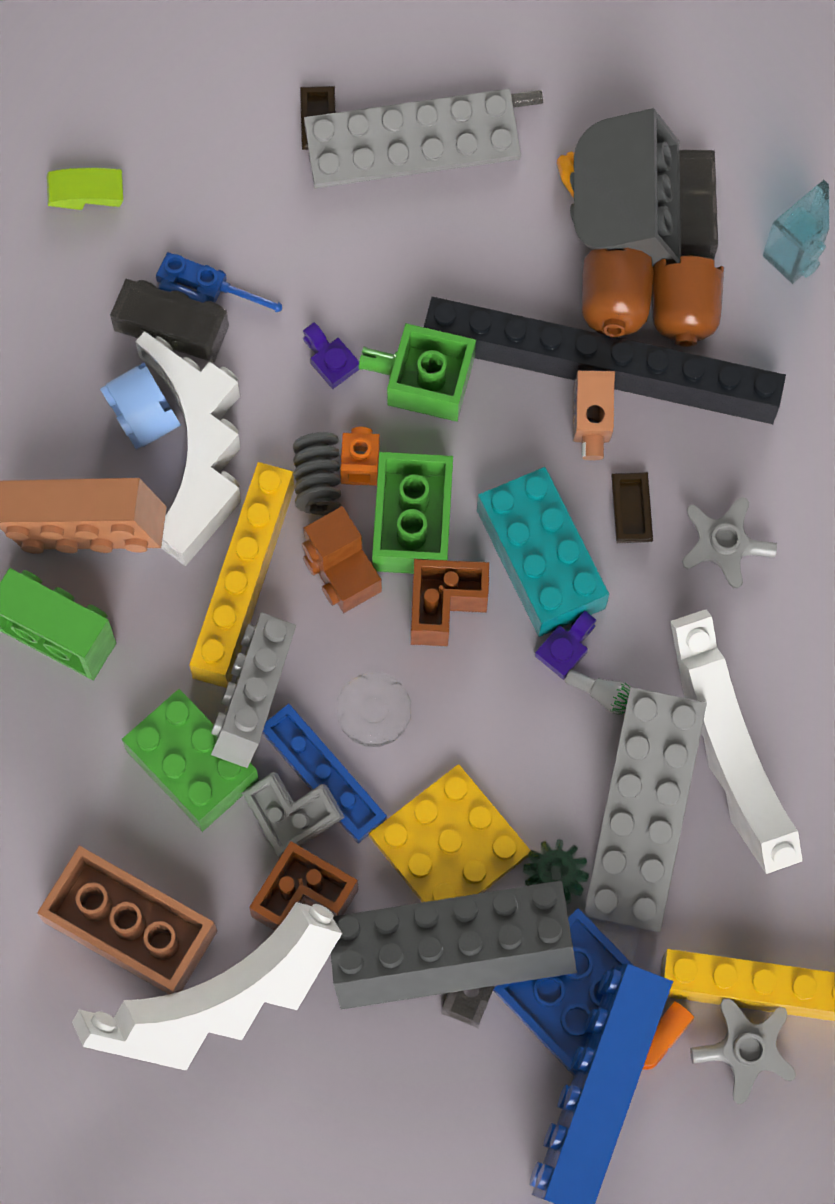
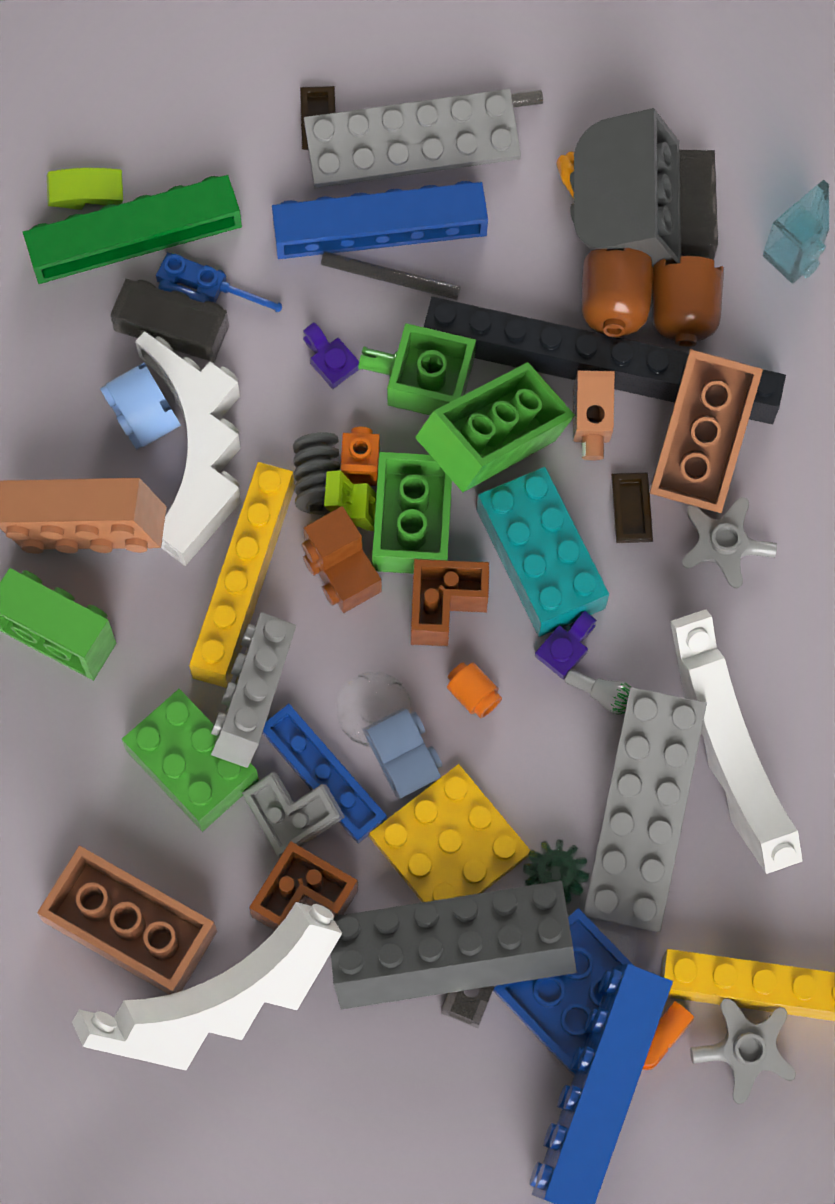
none -> green brick [22,175,242,284]
none -> blue brick [272,181,488,259]
none -> clear smoke bar [321,251,461,300]
none -> lime slope [324,470,376,531]
none -> sand blue brick [362,708,442,799]
none -> bright green brick [415,362,575,492]
none -> orange brick [447,662,502,719]
none -> nougat brick [650,349,763,513]

